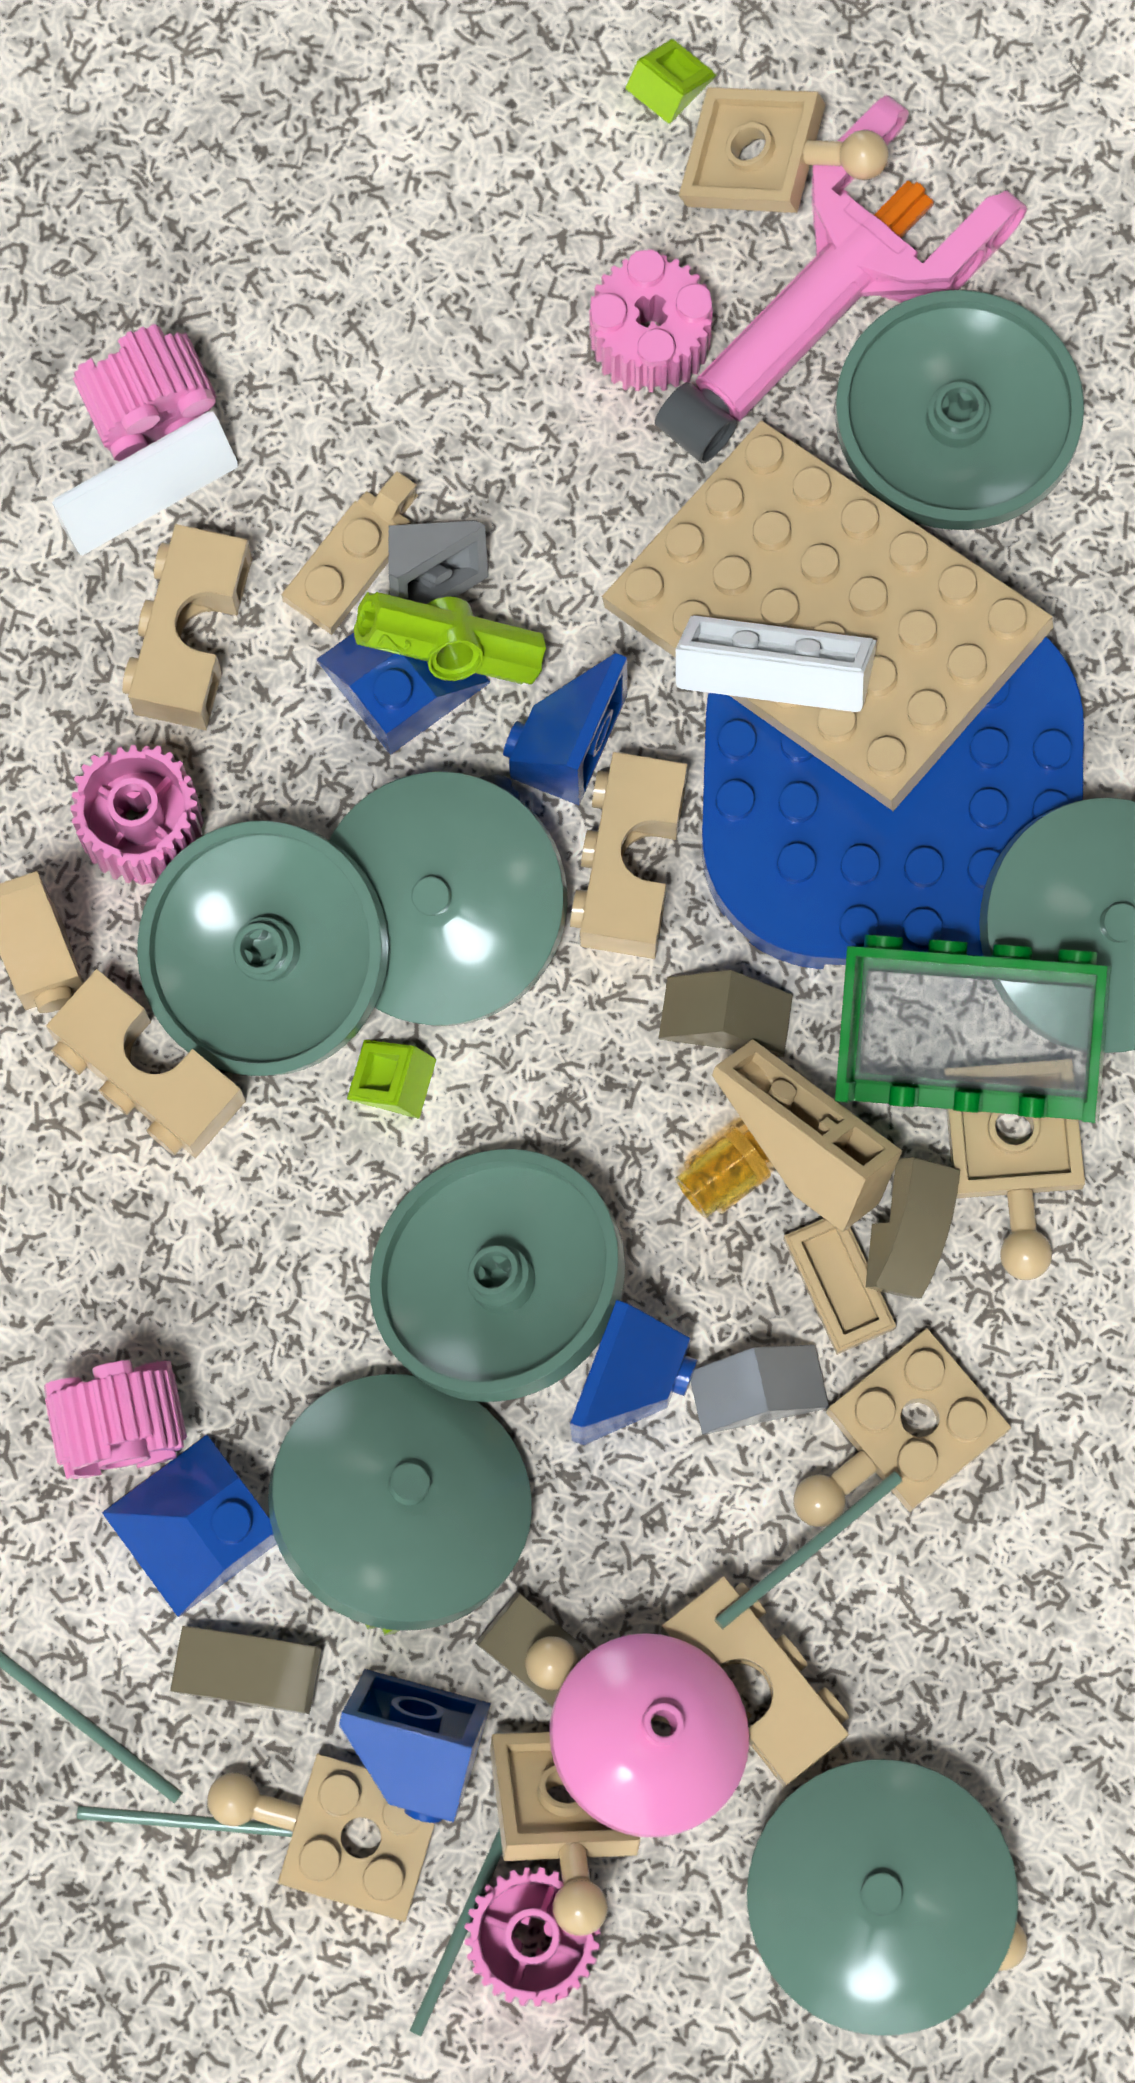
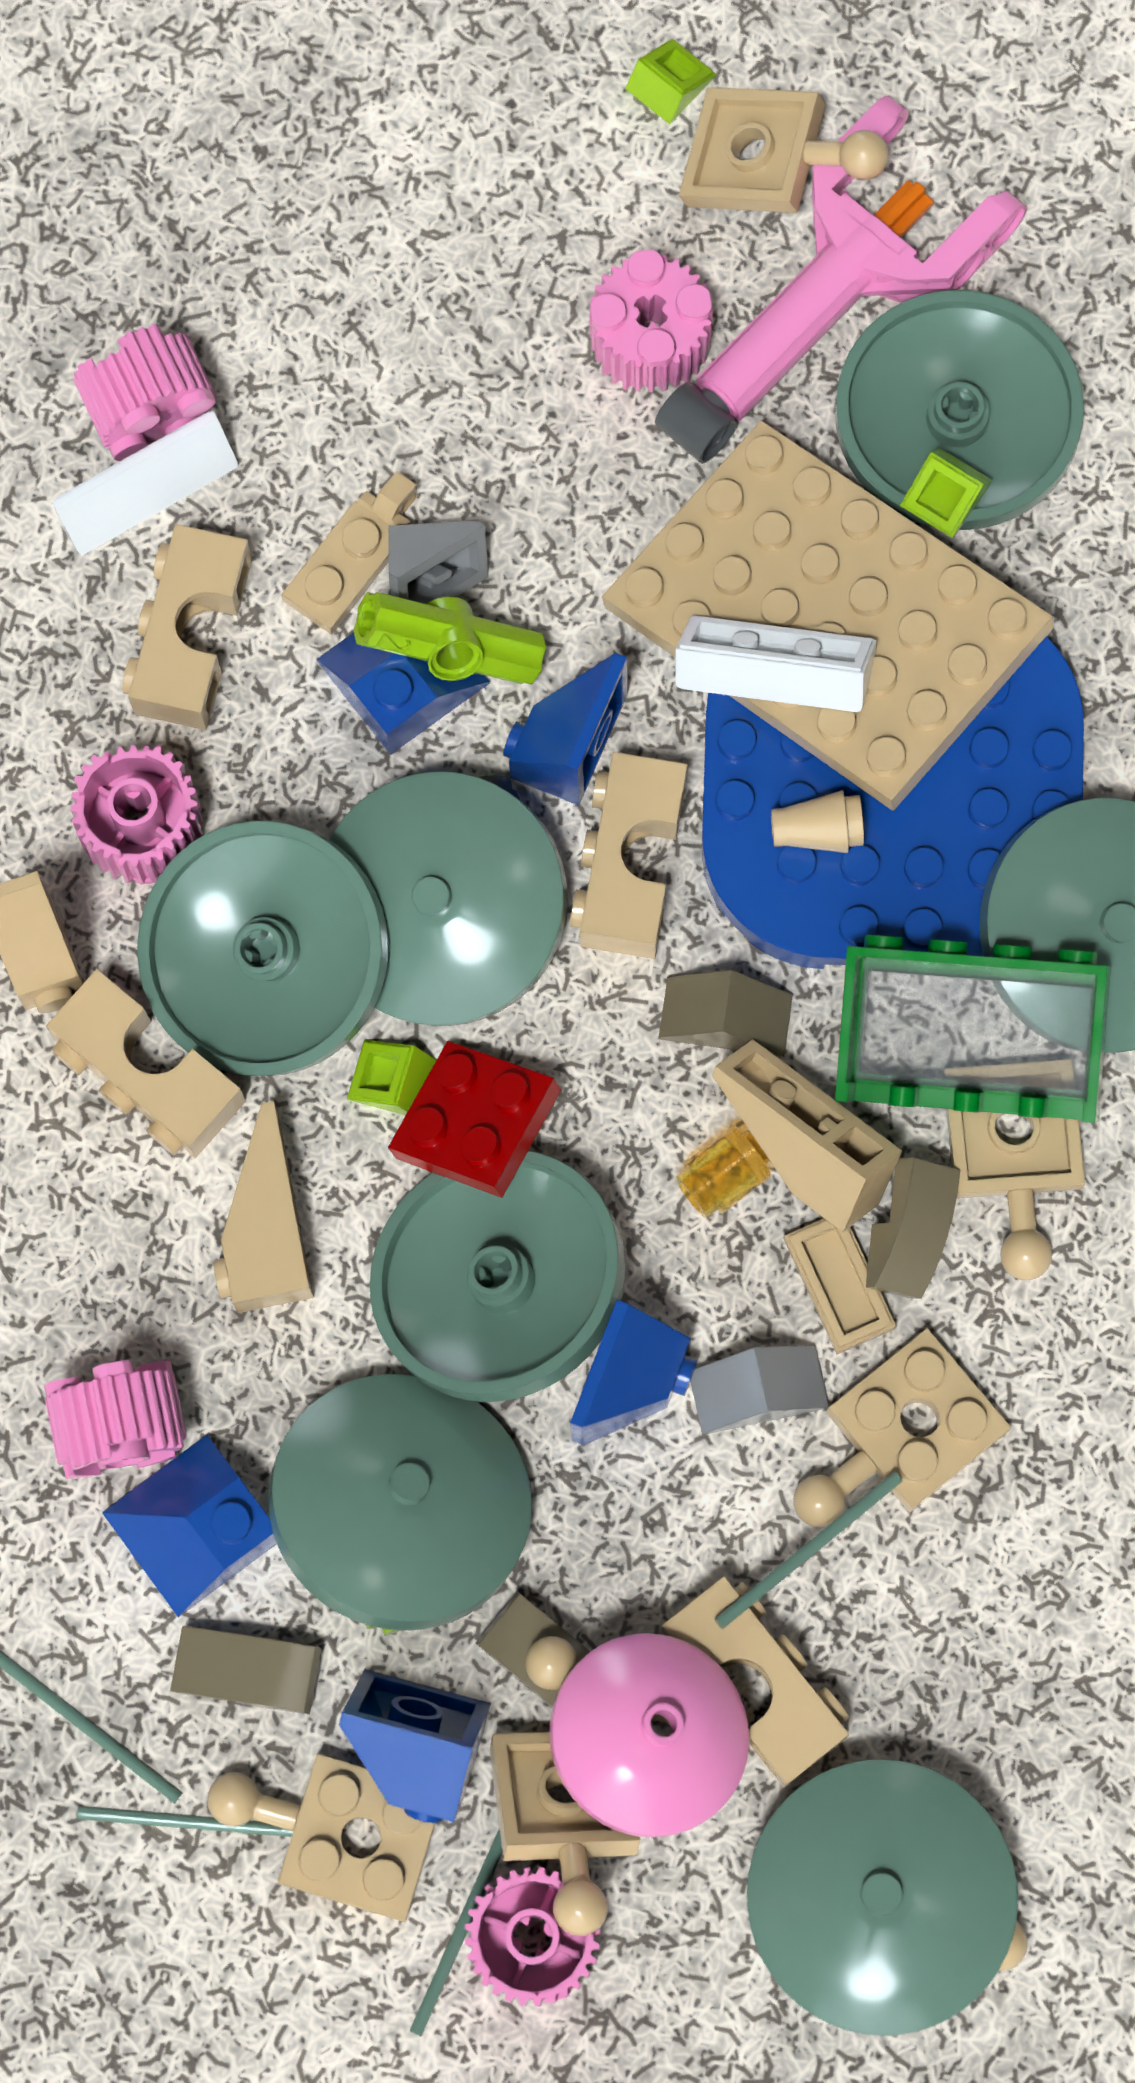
none -> tan slope [213,1101,313,1313]
none -> red plate [388,1040,561,1198]
none -> tan cone [771,790,864,853]
none -> lime slope [900,449,992,538]

